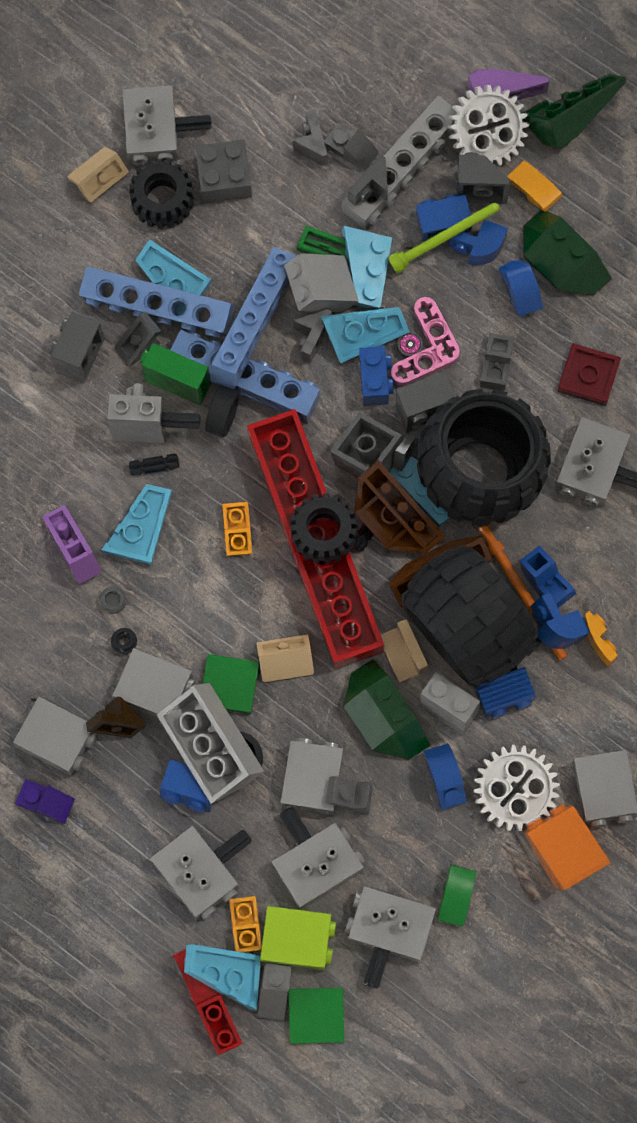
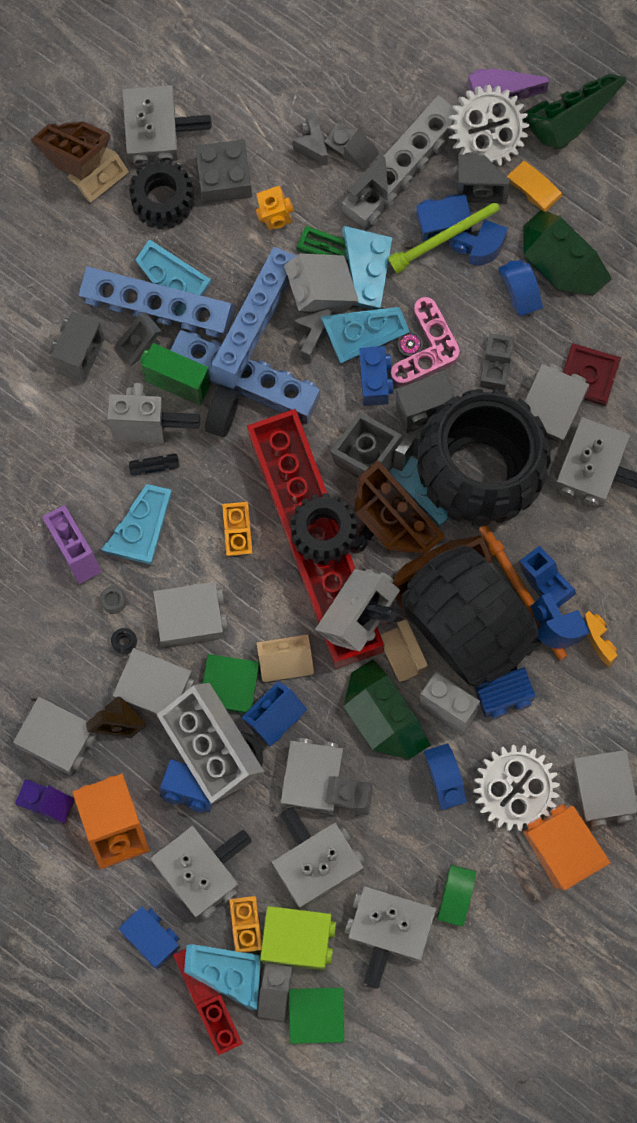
none -> reddish brown wedge [30,121,111,179]
none -> orange slope [72,773,150,870]
none -> blue brick [118,906,180,970]
none -> light grey brick [153,582,228,647]
none -> blue brick [242,681,308,747]
none -> light orange brick [256,185,294,231]
none -> light grey piece [315,569,400,651]
none -> light grey brick [525,363,589,444]

